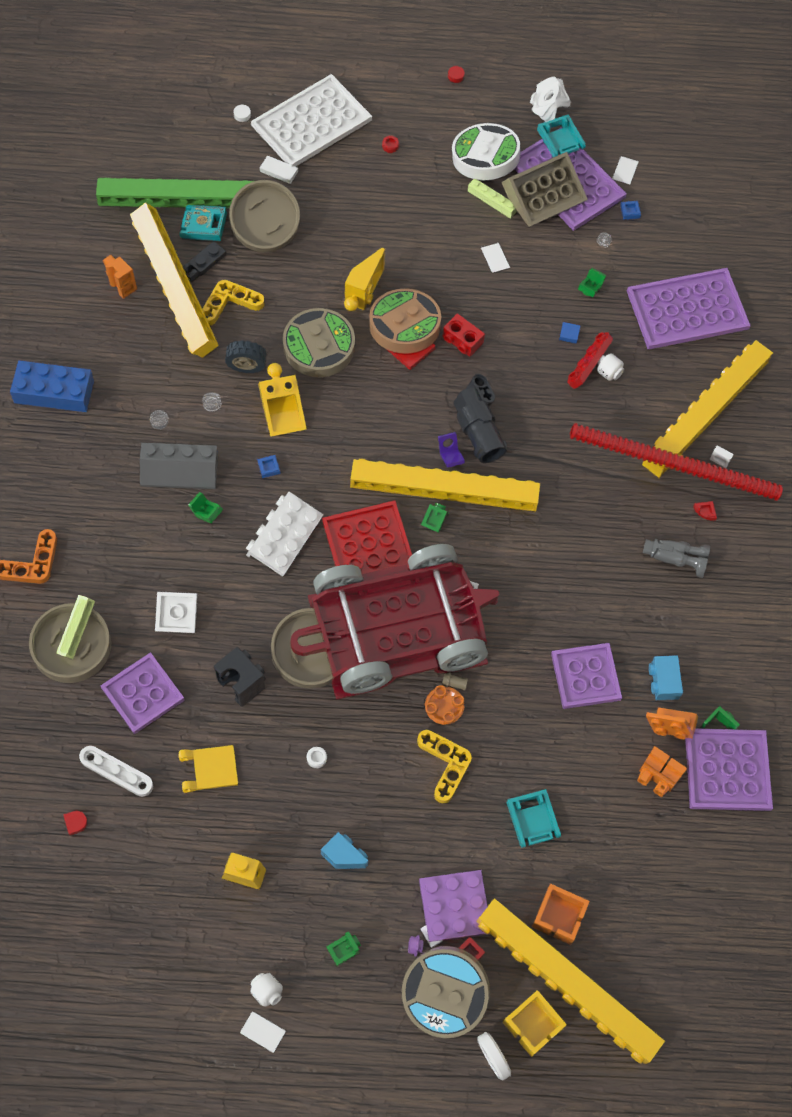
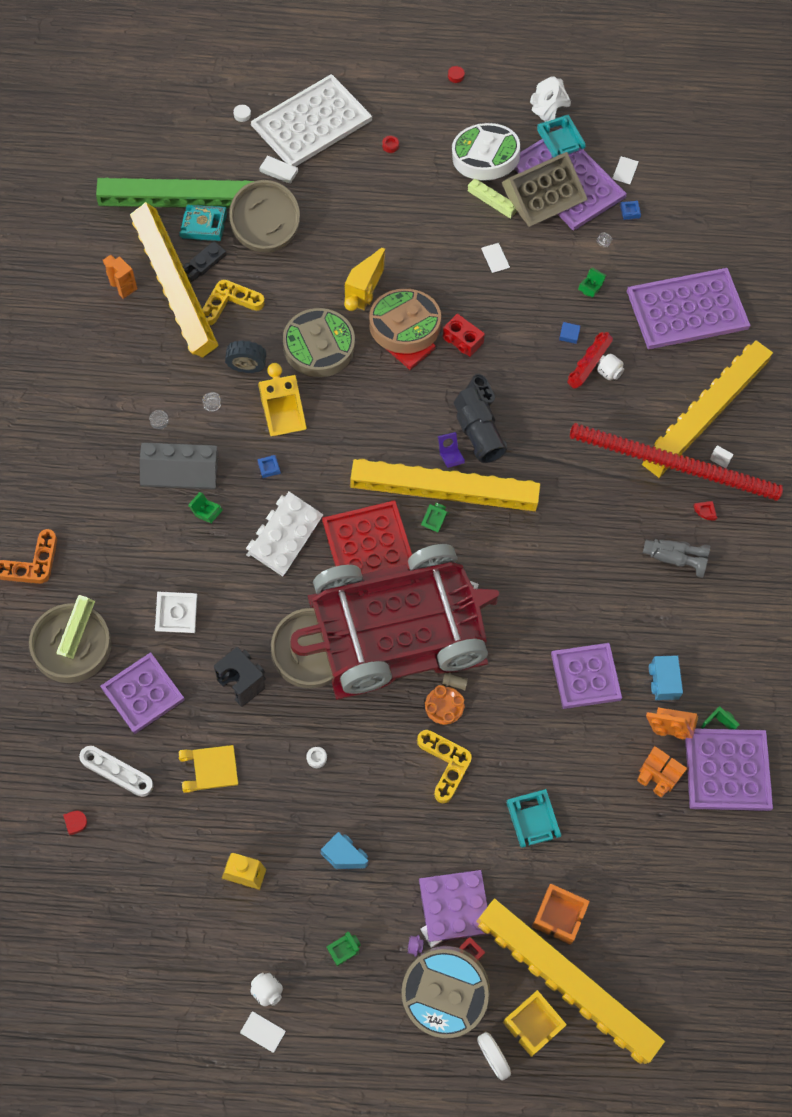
blue brick [10,360,94,412] -> none

